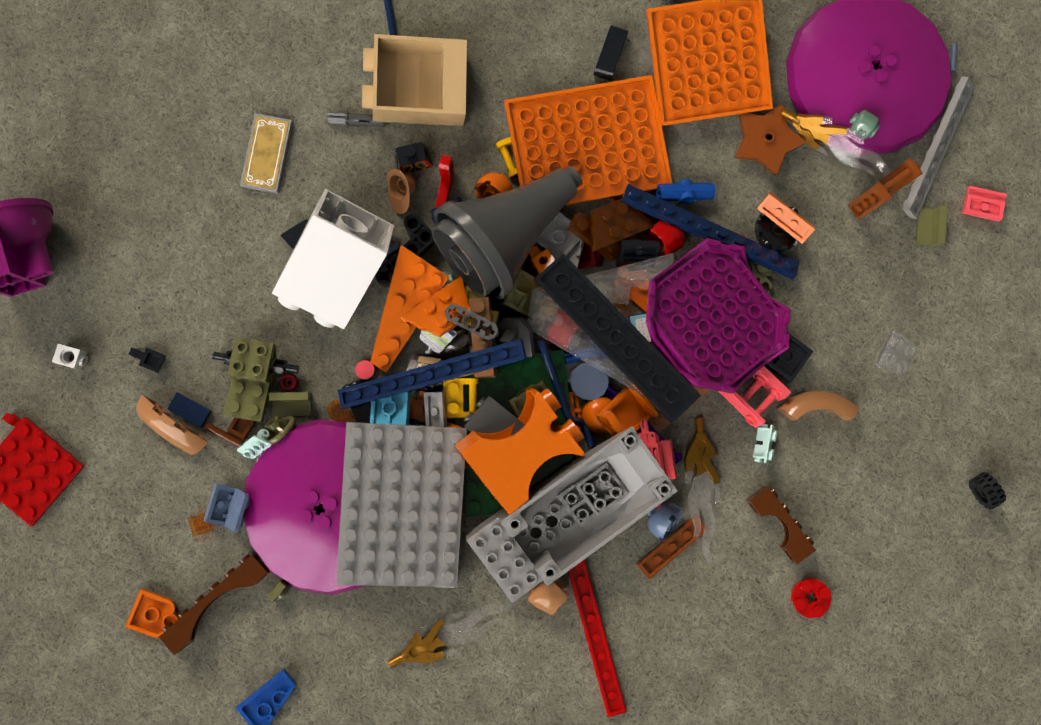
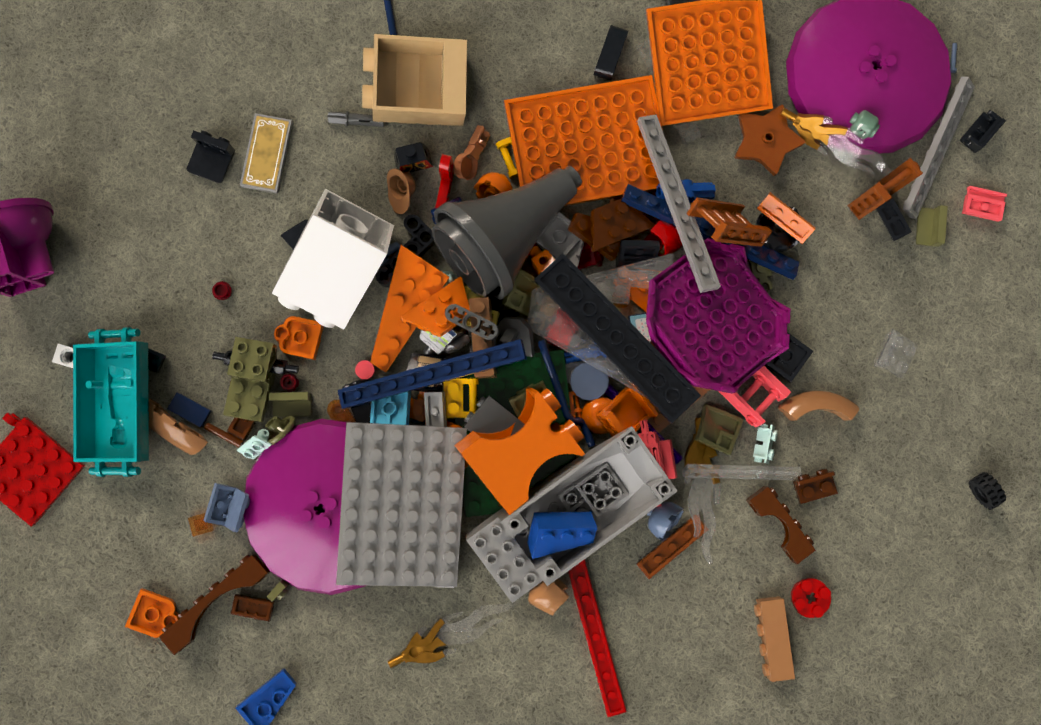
none -> teal piece [73,327,149,477]
none -> black bracket [187,130,235,183]
none -> dark red plate [212,281,232,301]
none -> reddish brown plate [231,594,275,622]
none -> orange plate [274,316,324,360]
none -> nougat piece [454,125,490,180]
none -> blue wedge [527,512,597,559]
none -> light grey plate [637,115,721,293]
none -> clear tile [682,464,802,480]
none -> dark orange fence [687,197,772,247]
none -> olive plate [695,405,744,455]
none -> medium nougat brick [754,596,795,682]
none -> reddish brown bracket [793,468,838,504]
none -> black hinge [876,199,912,242]
none -> black hinge [959,110,1006,153]

